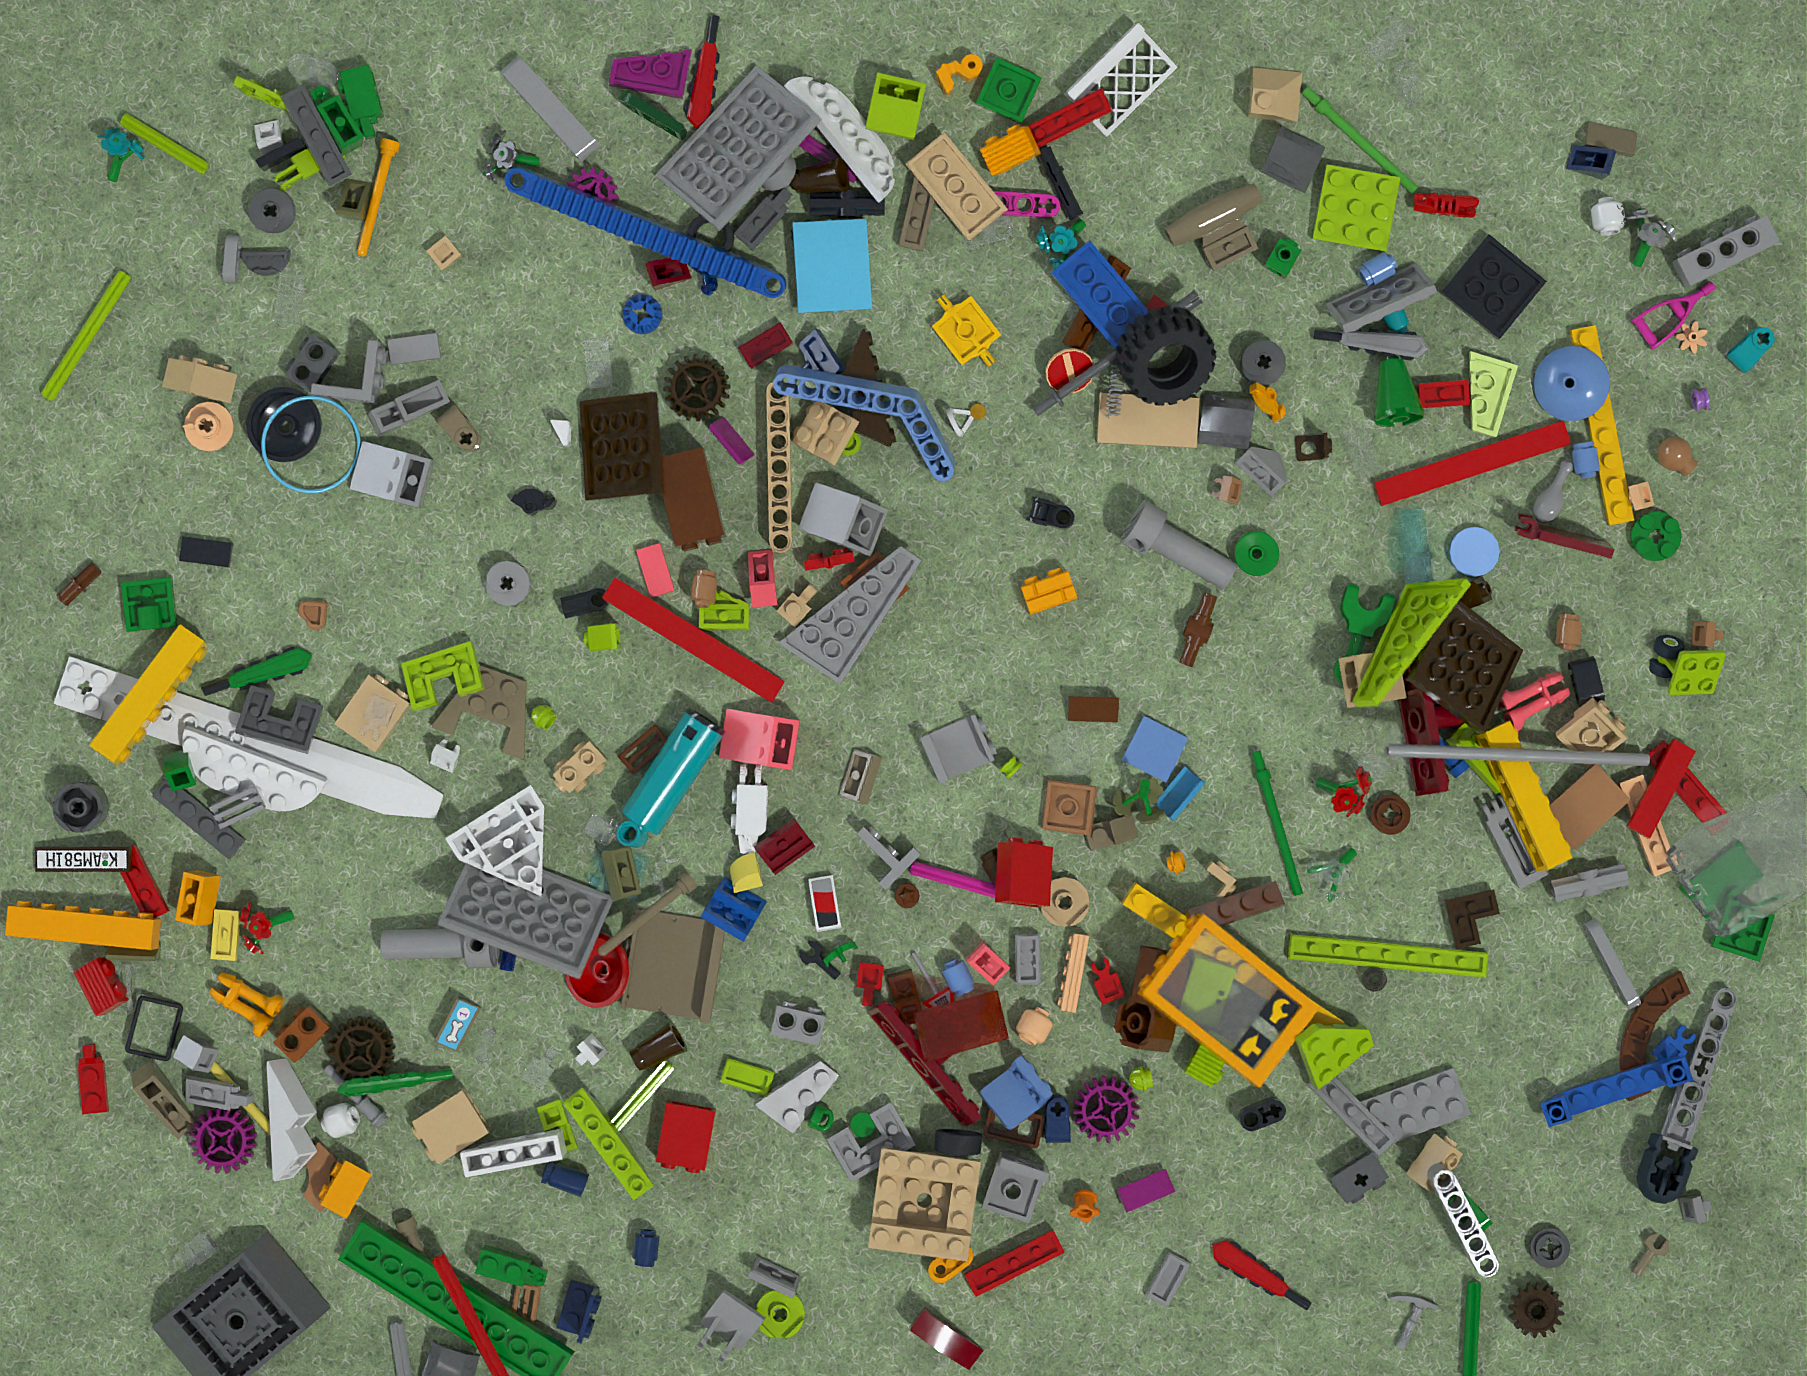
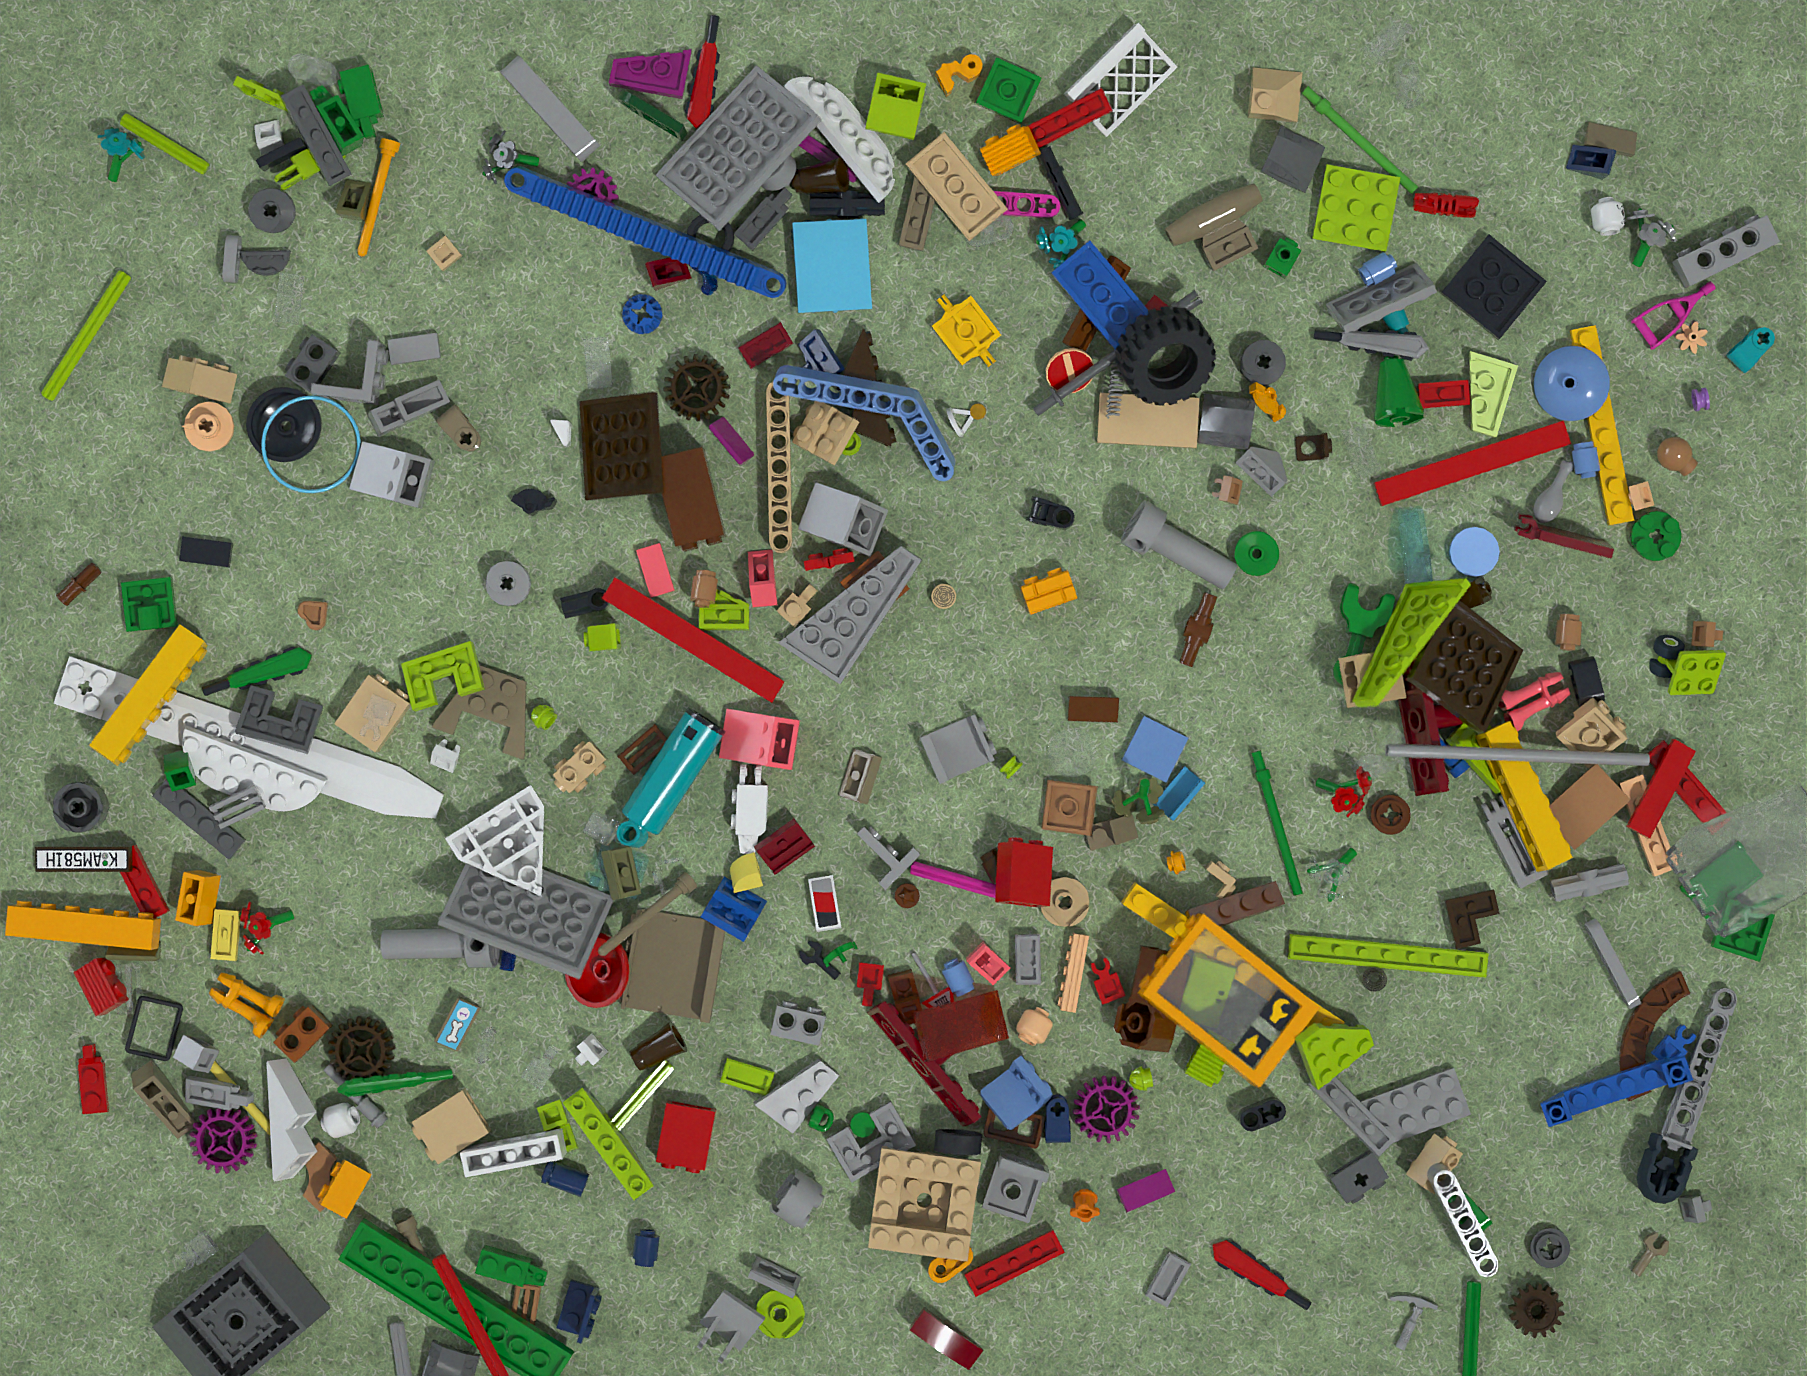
none -> light grey brick [769,1169,824,1229]
none -> tile [931,584,956,609]

